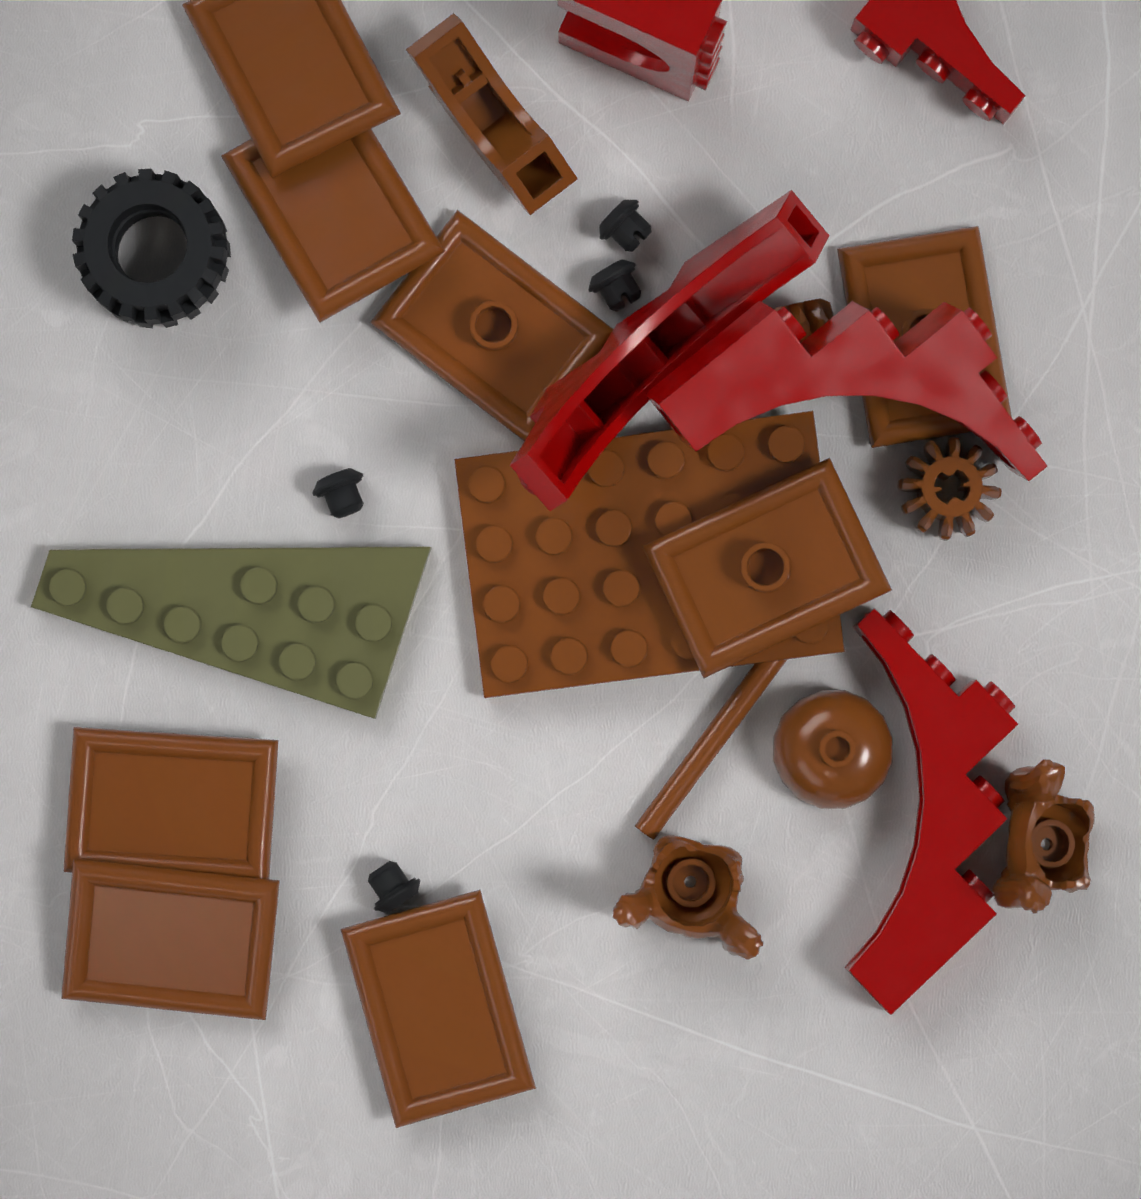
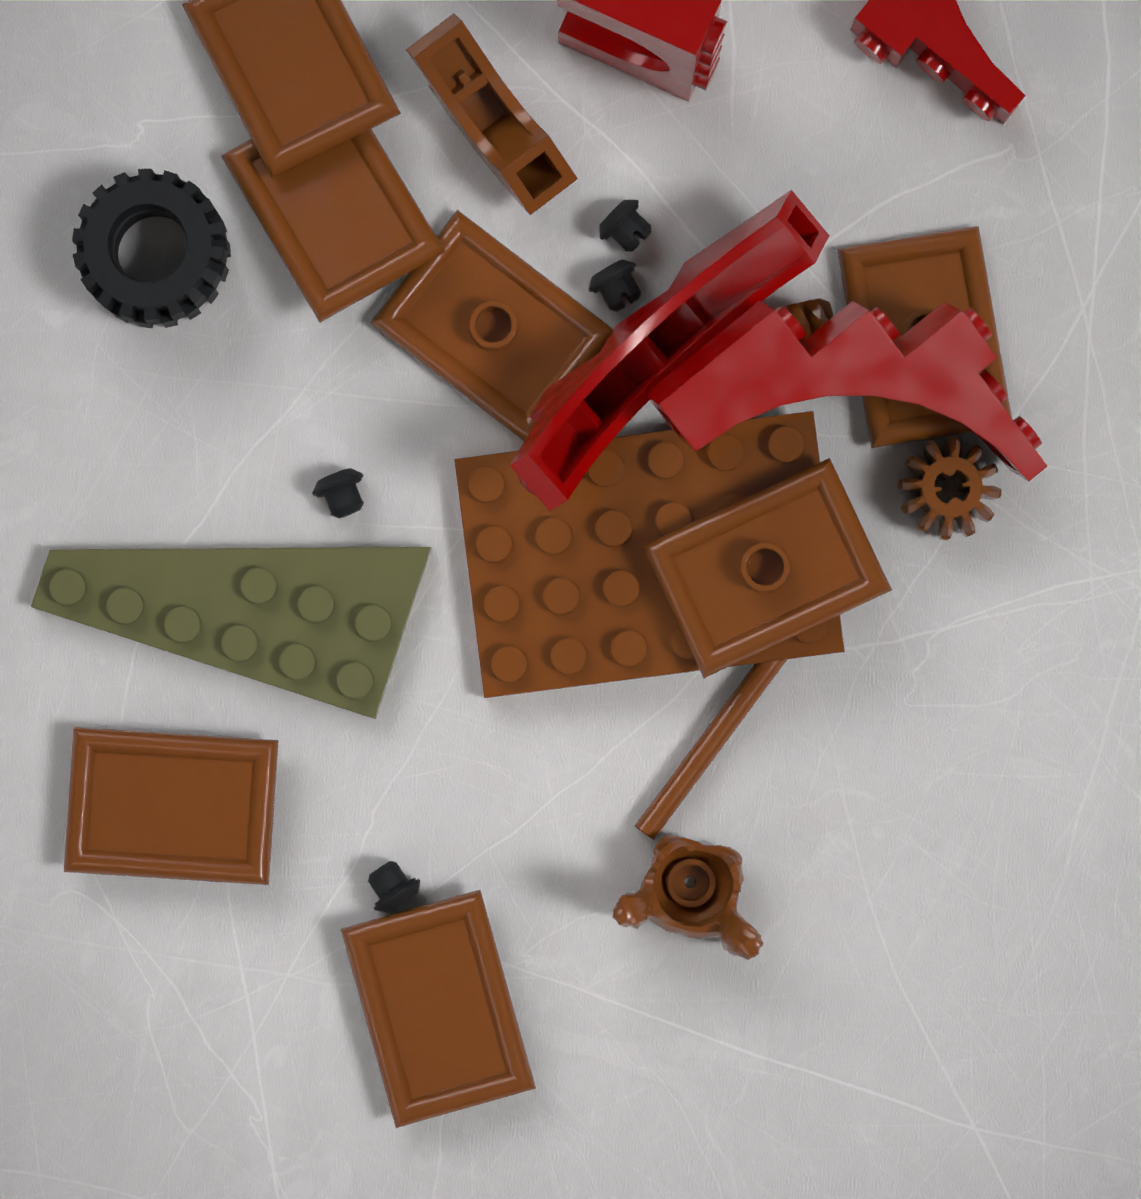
dark orange piece [61,859,280,1020] -> none
dark orange cylinder [773,690,893,809] -> none
red arch [844,608,1018,1015] -> none
dark orange hair [992,760,1095,914] -> none

